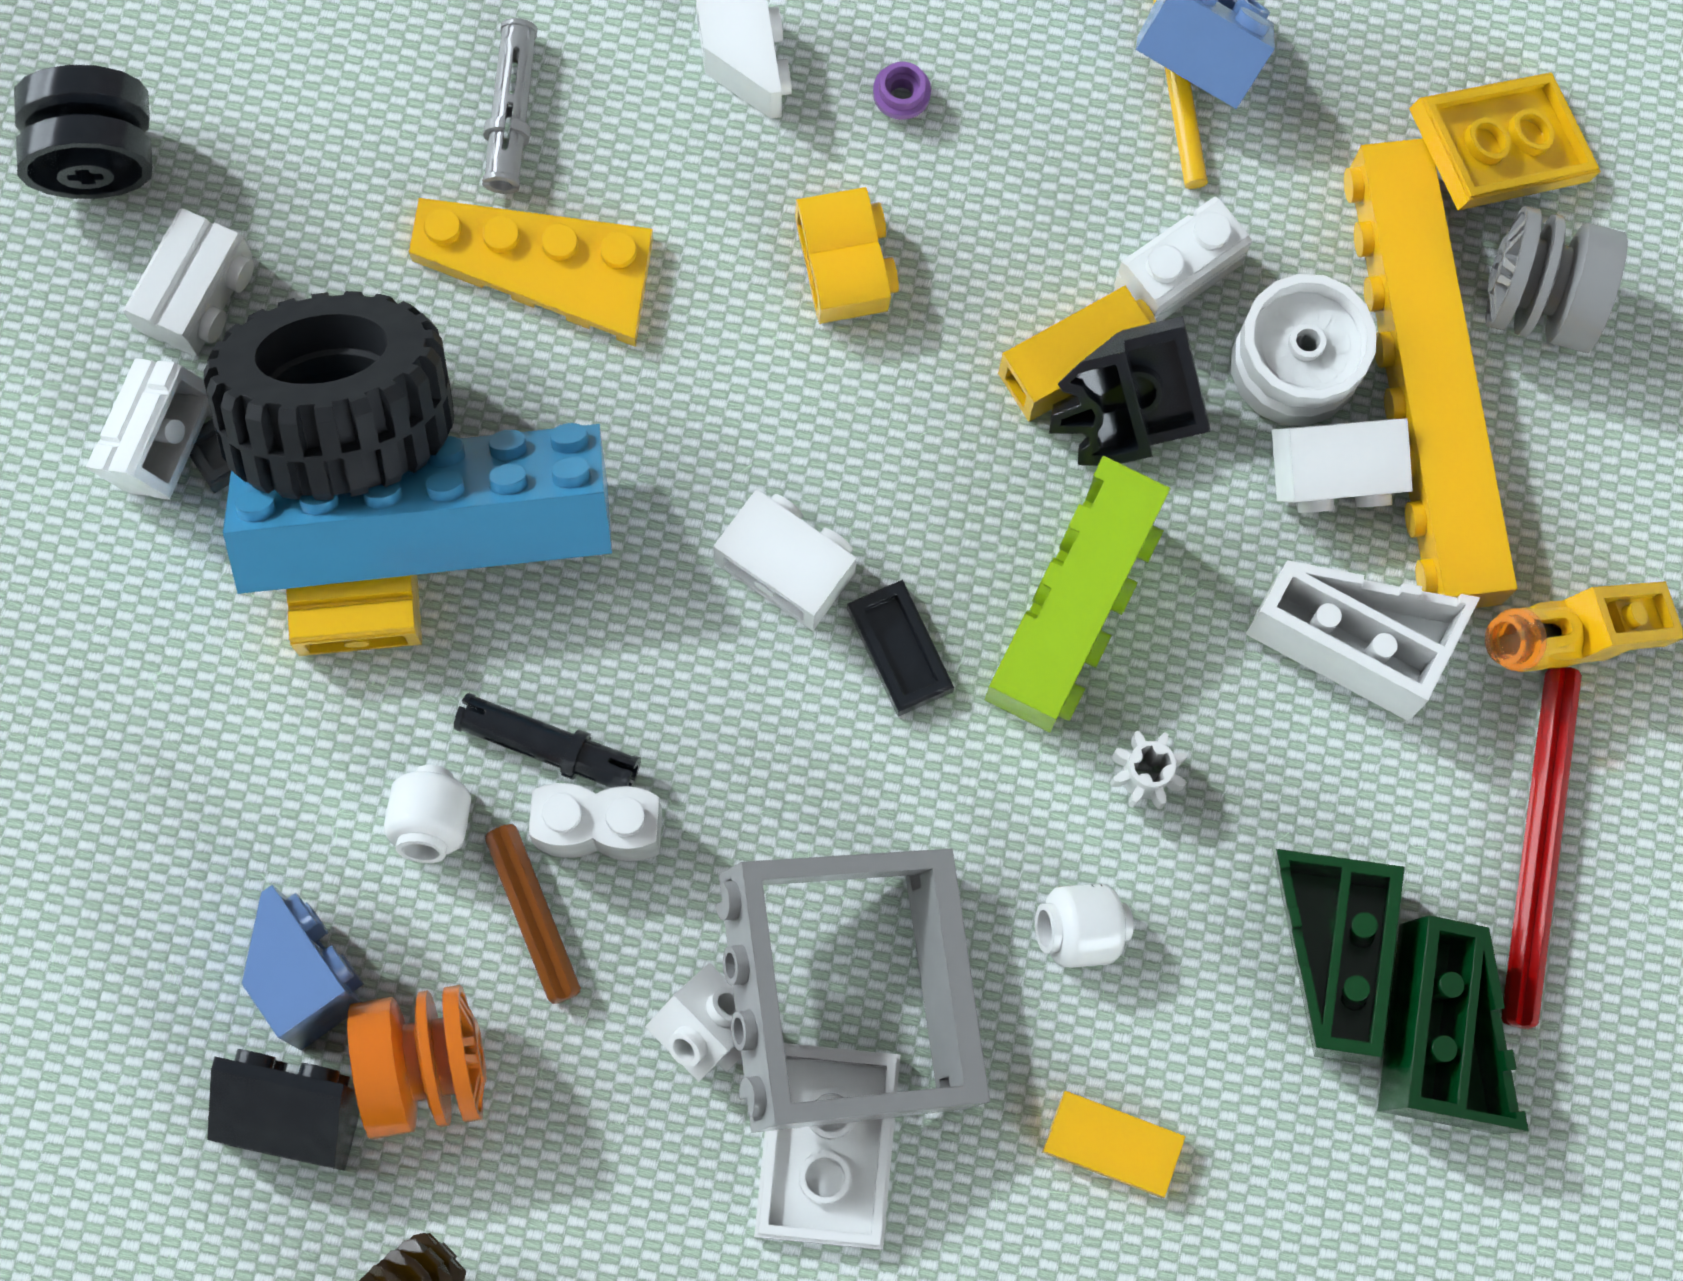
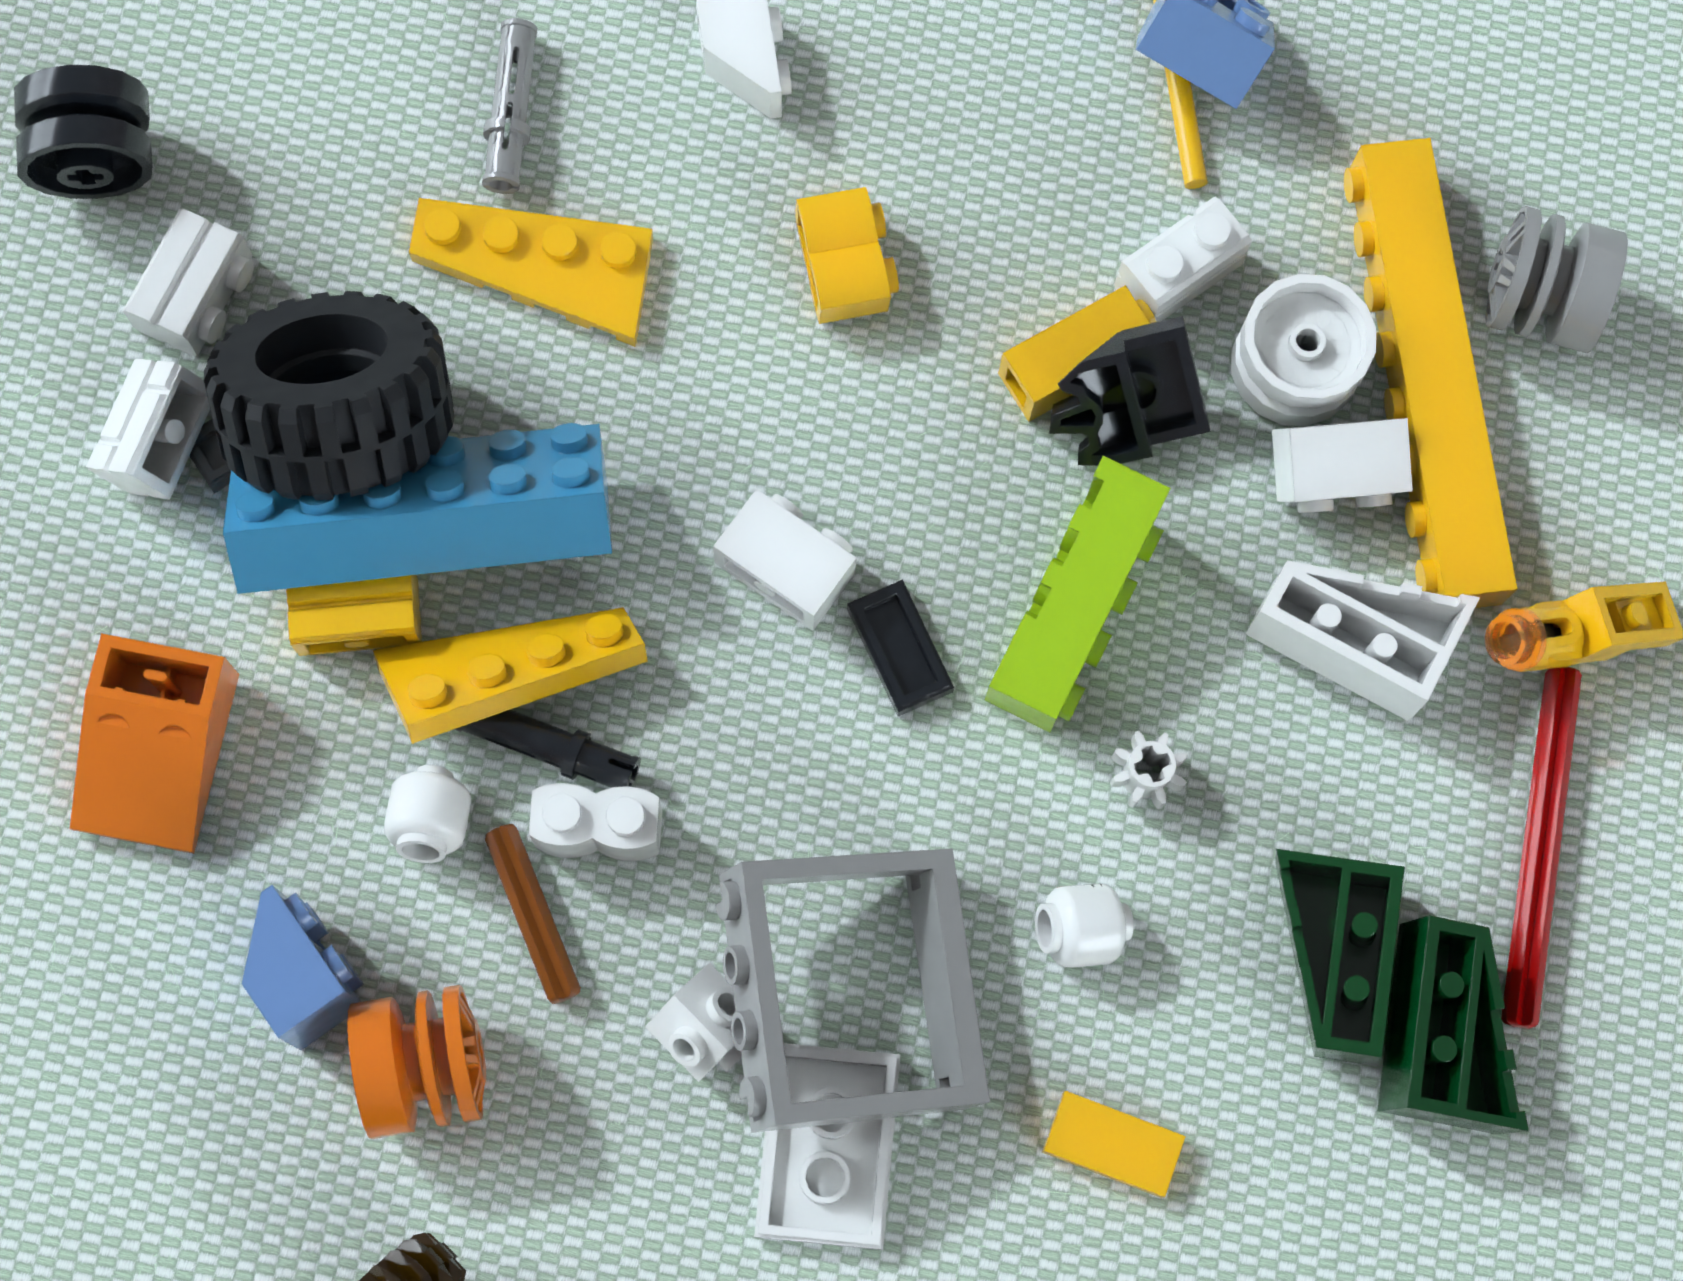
black slope [207,1049,360,1171] -> none
medium lavender plate [873,61,931,120] -> none
yellow tile [1409,72,1601,211] -> none
none -> orange slope [70,633,240,854]
none -> yellow wing [373,607,648,744]

